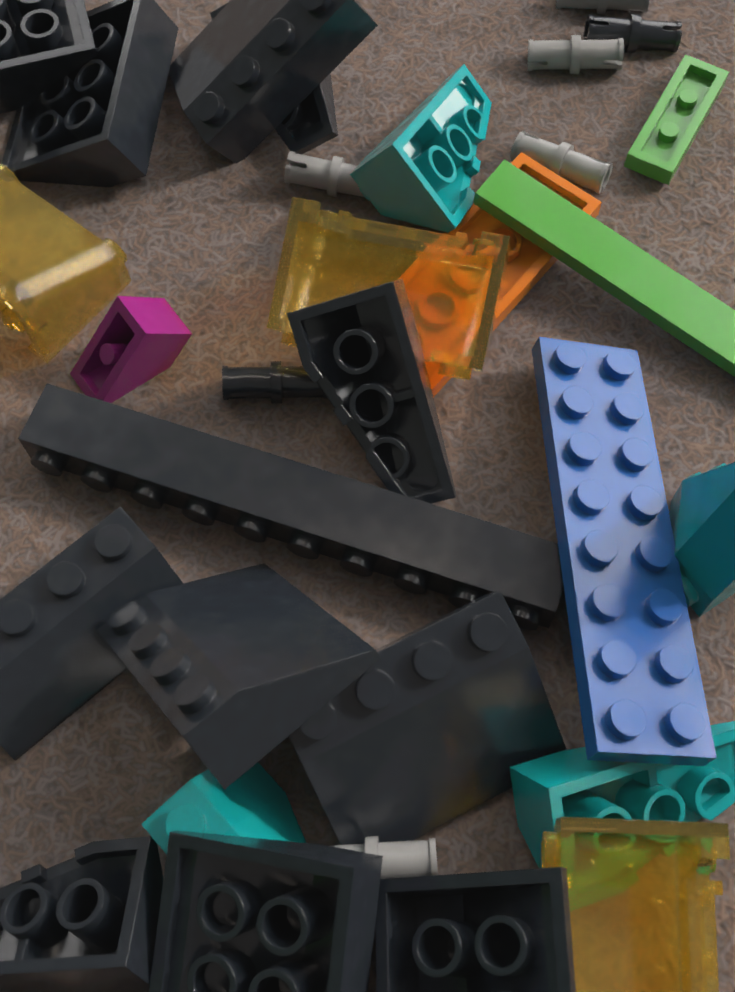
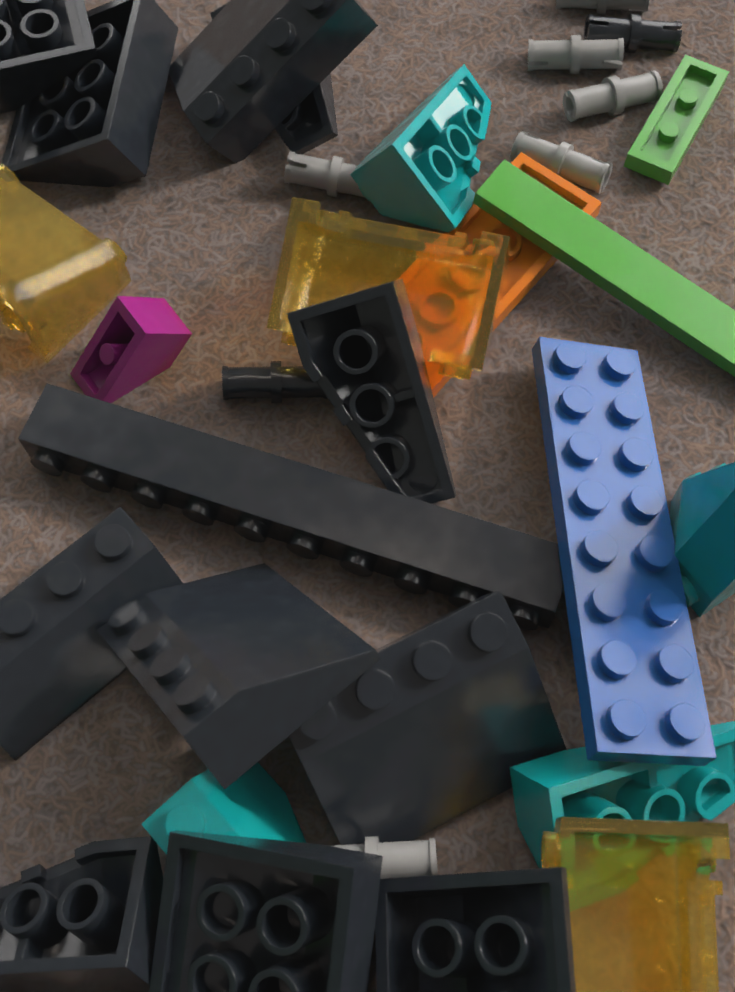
none -> light grey pin [563,70,663,122]

